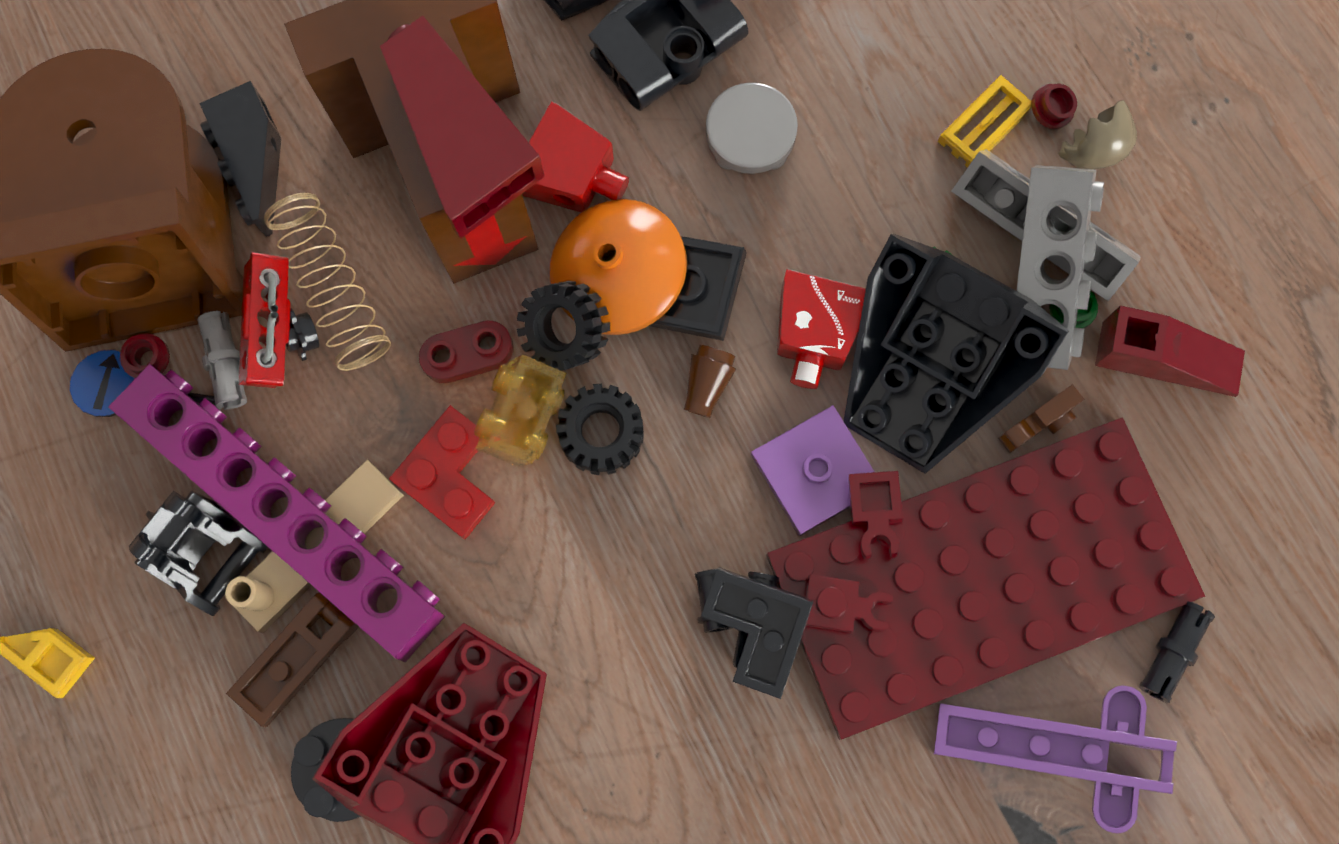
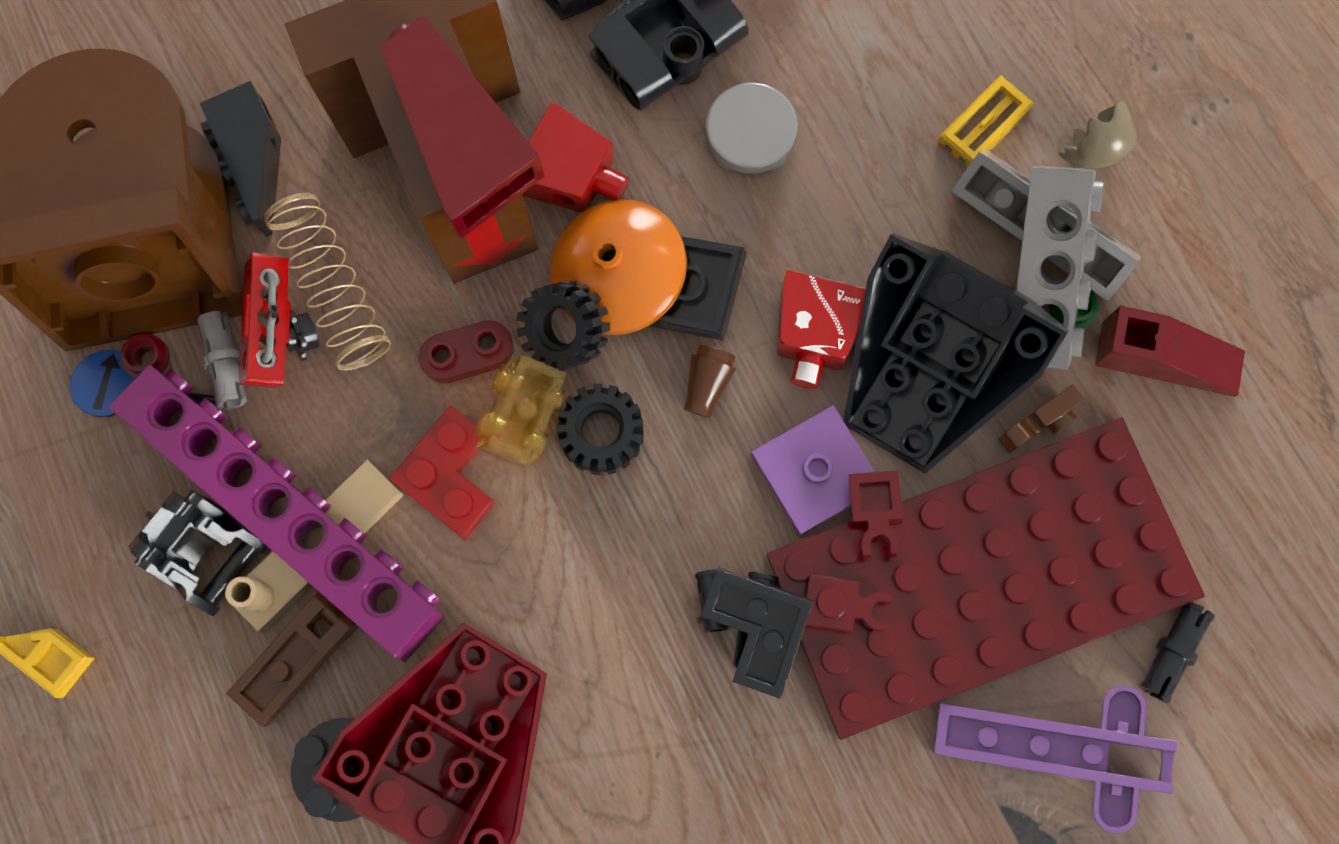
dark red plate [1031,83,1077,129] -> none

